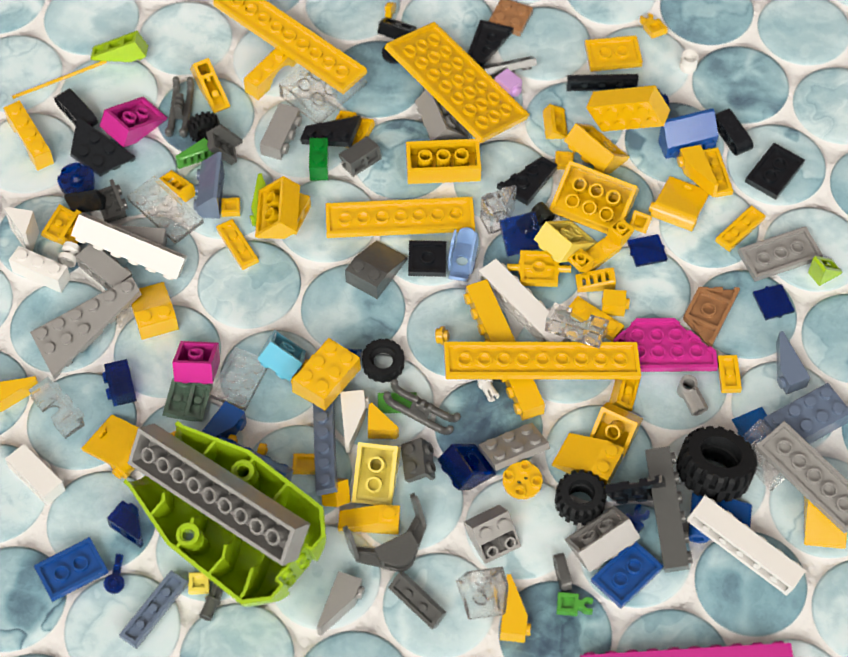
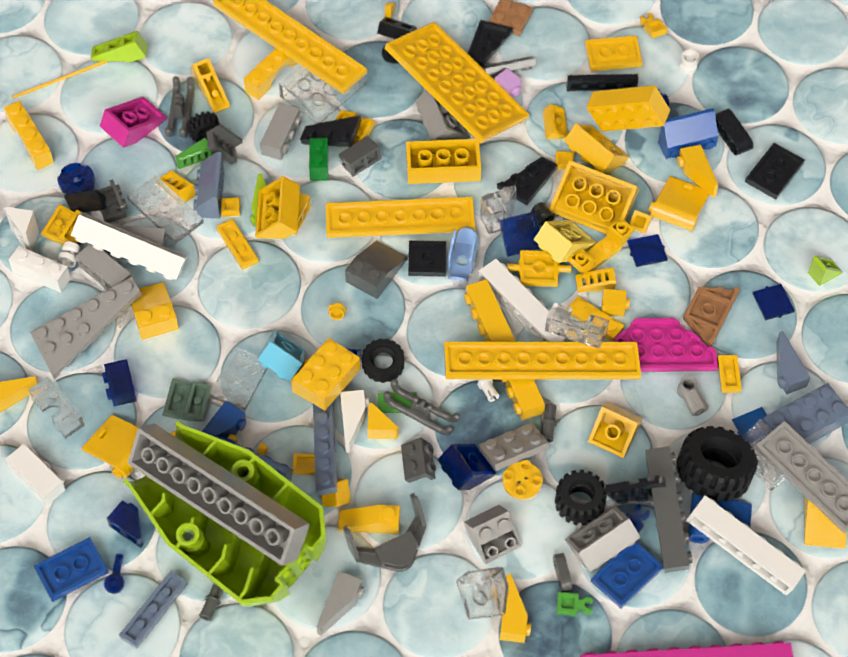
black beam [54,88,98,127] -> none
black wing [70,118,136,176] -> none
dark pink brick [172,341,220,384] -> none
light yellow tile [188,572,210,595] -> none
light yellow slope [352,442,401,505] -> none
dark grey plate [388,571,447,629] -> none
yellow plate [435,326,450,345] -> none
yellow slope [552,433,625,488] -> none
yellow slope [609,379,640,412] -> none
yellow tile [703,147,733,197] -> none
yellow tile [715,205,765,252] -> none
light grey plate [738,226,823,282] -> none
none -> yellow plate [328,302,347,320]
none -> dark grey axle [541,403,557,443]

